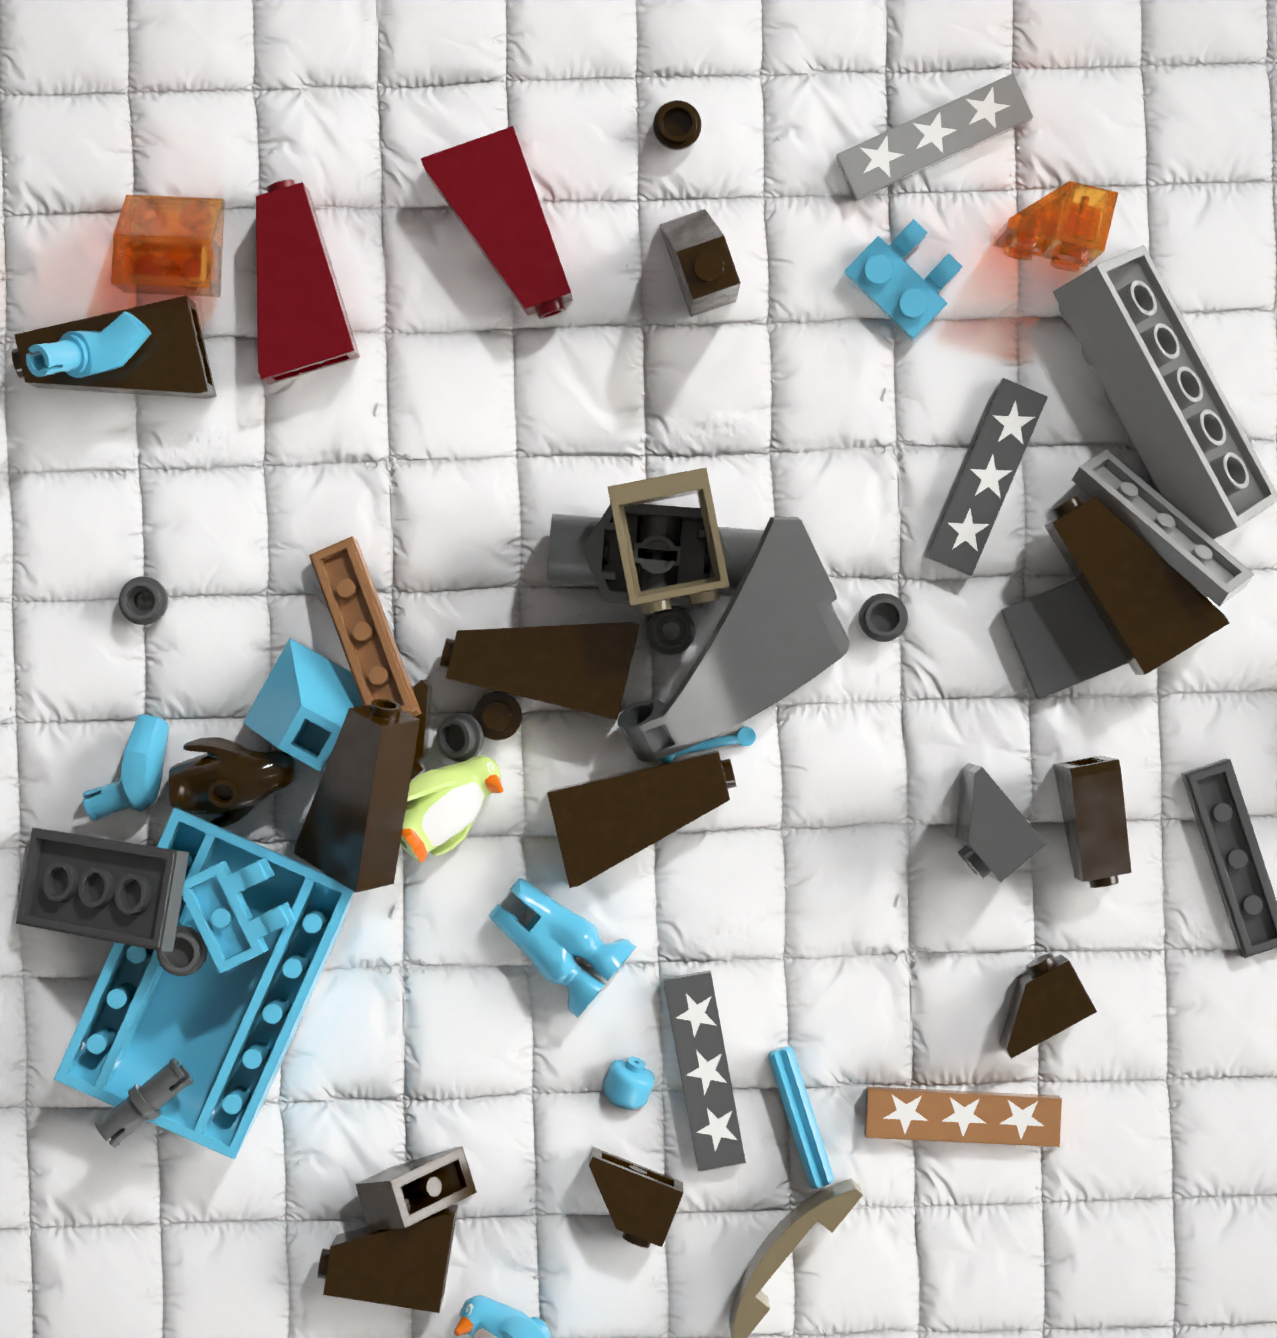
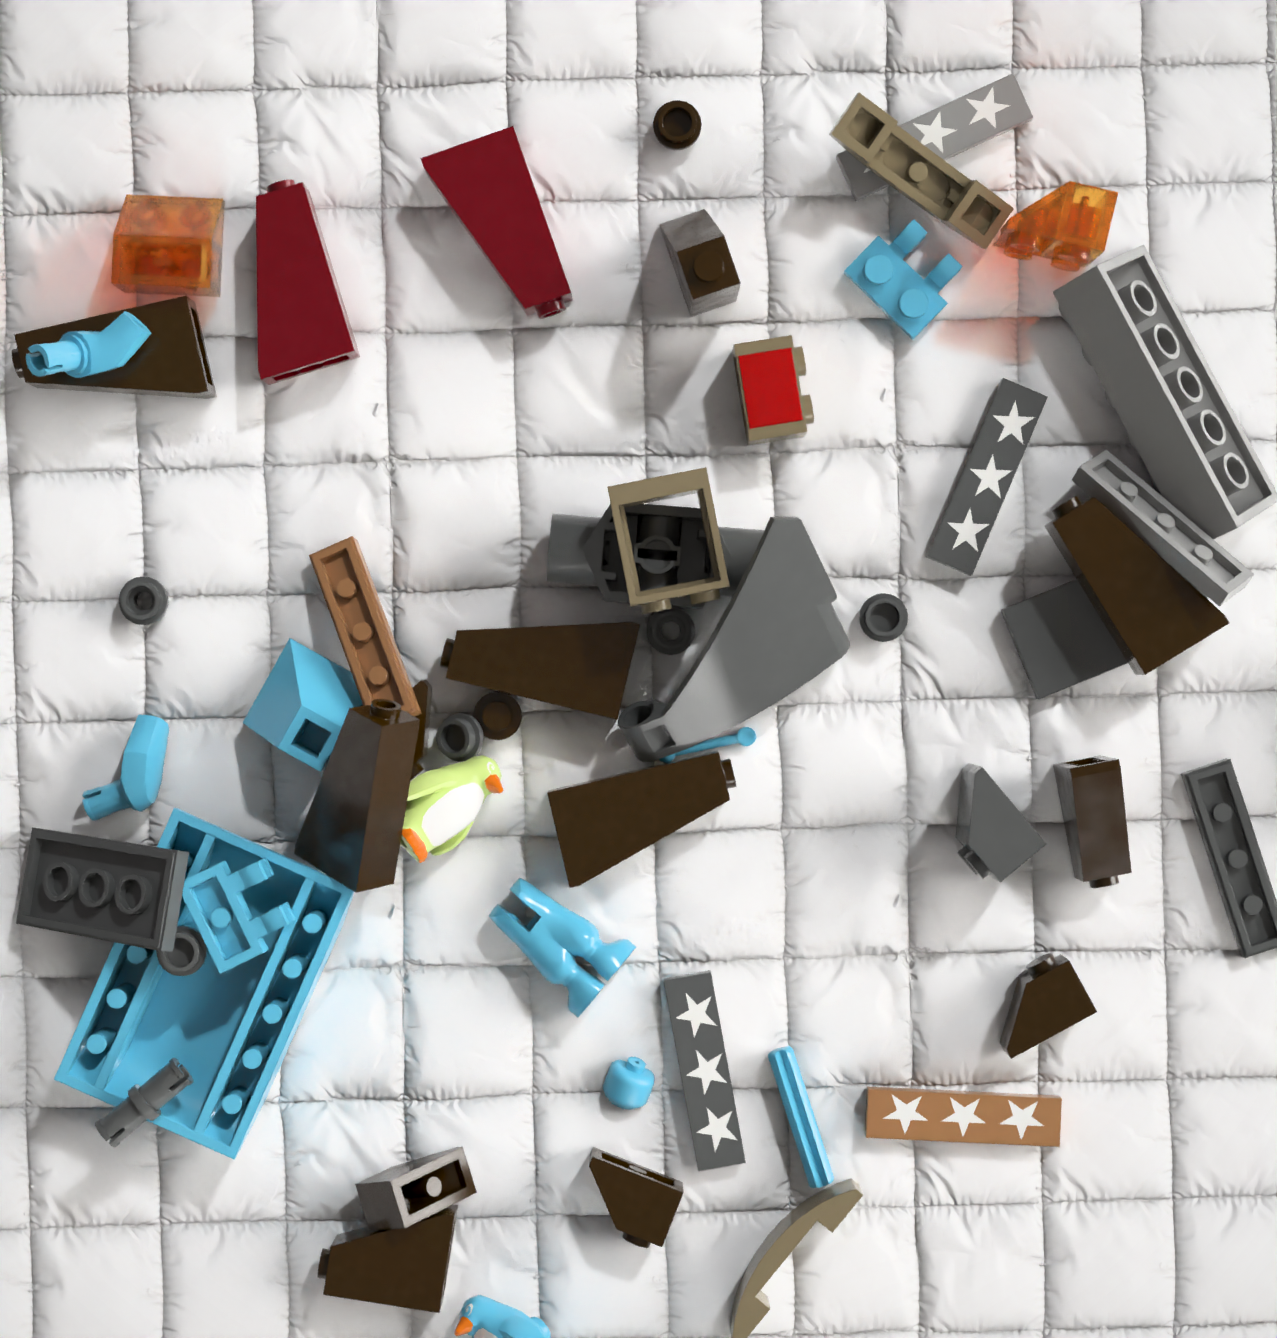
dark brown animal [169,737,297,828] -> none
none -> brick [732,335,814,446]
none -> dark tan slope [829,92,1014,249]

